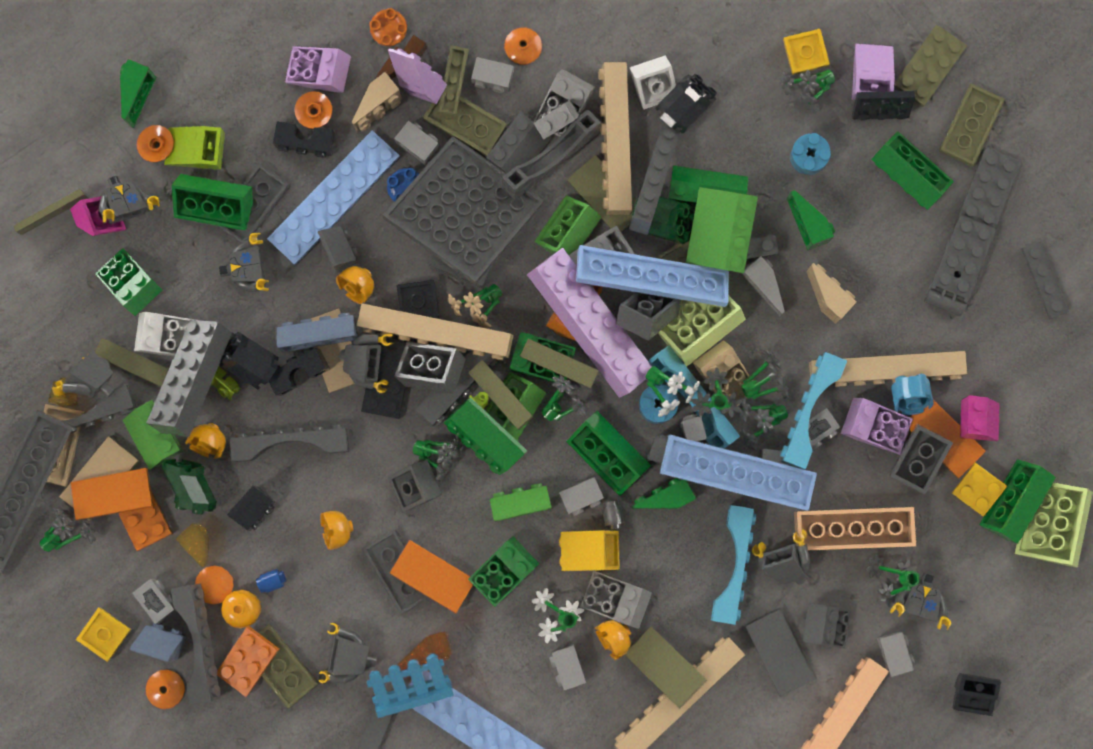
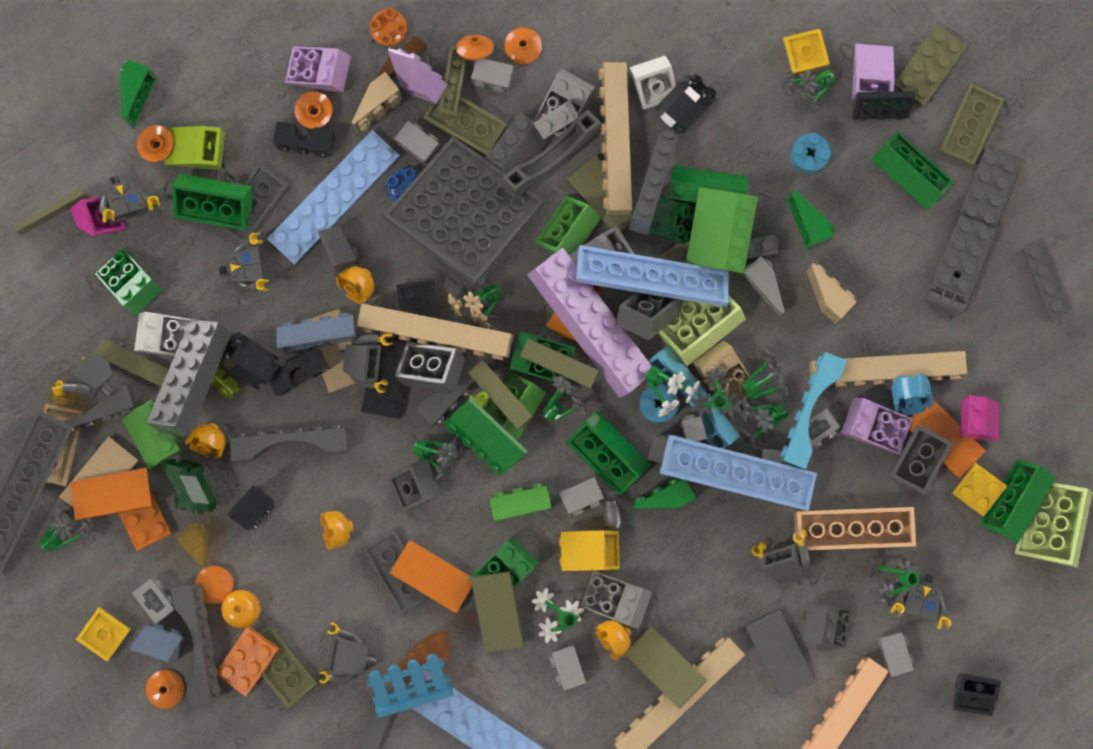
blue brick [256,568,286,593] -> none
medium azure arch [711,505,756,625] -> none
none -> orange dish [456,35,494,60]
none -> olive tile [471,572,524,652]

